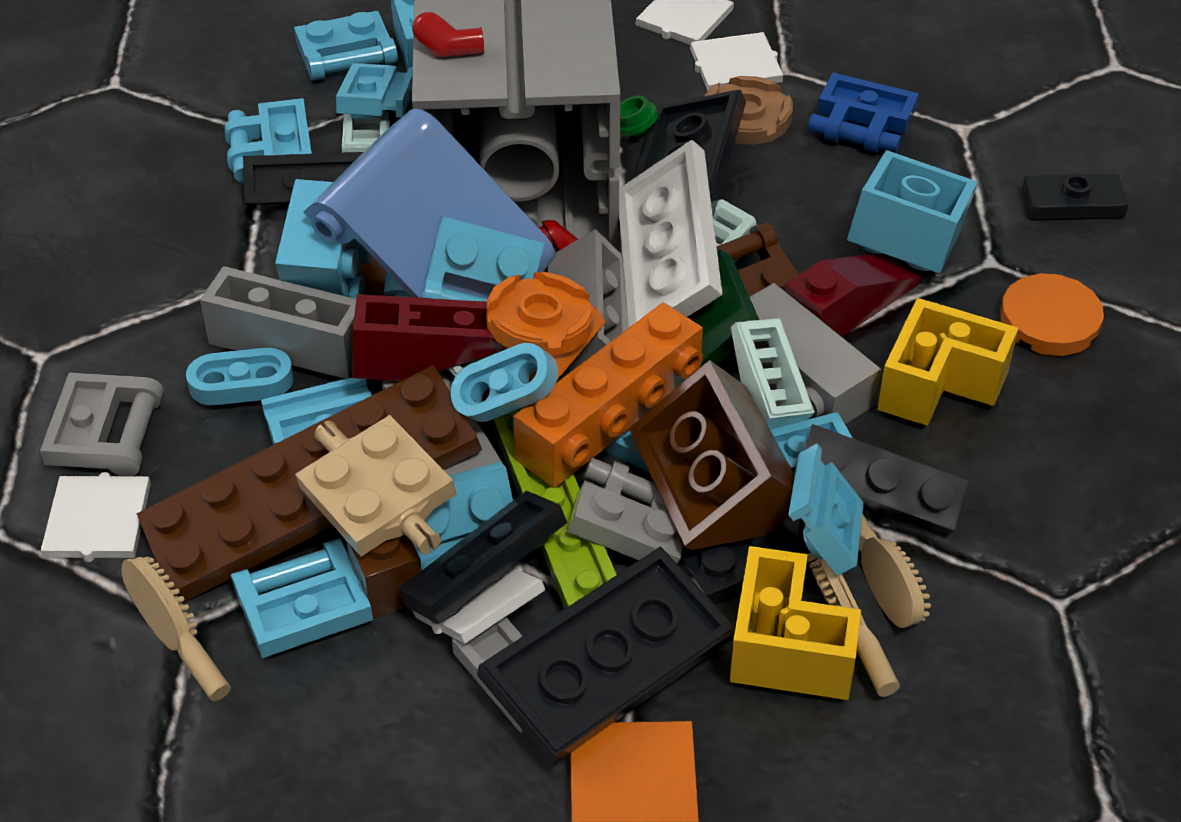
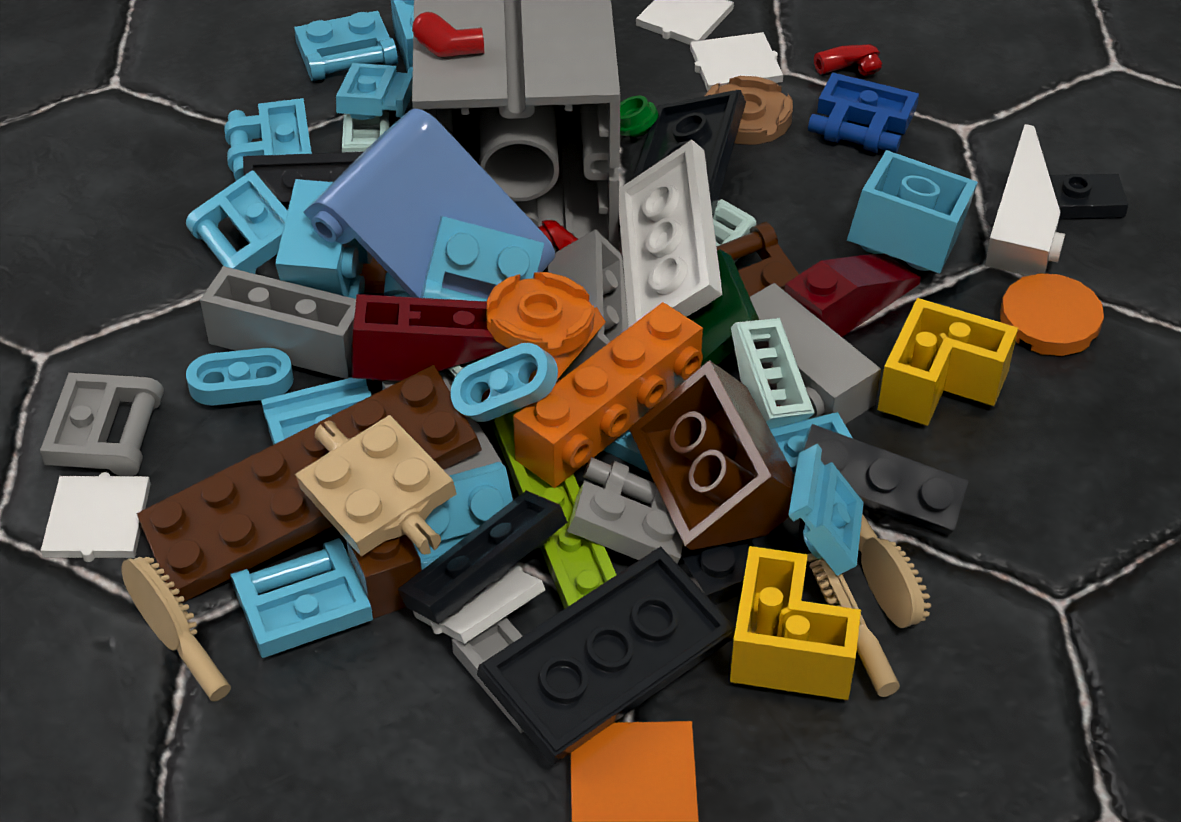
none -> medium azure plate [186,170,288,274]
none -> red arm [814,44,882,76]
none -> white slope [985,124,1065,276]

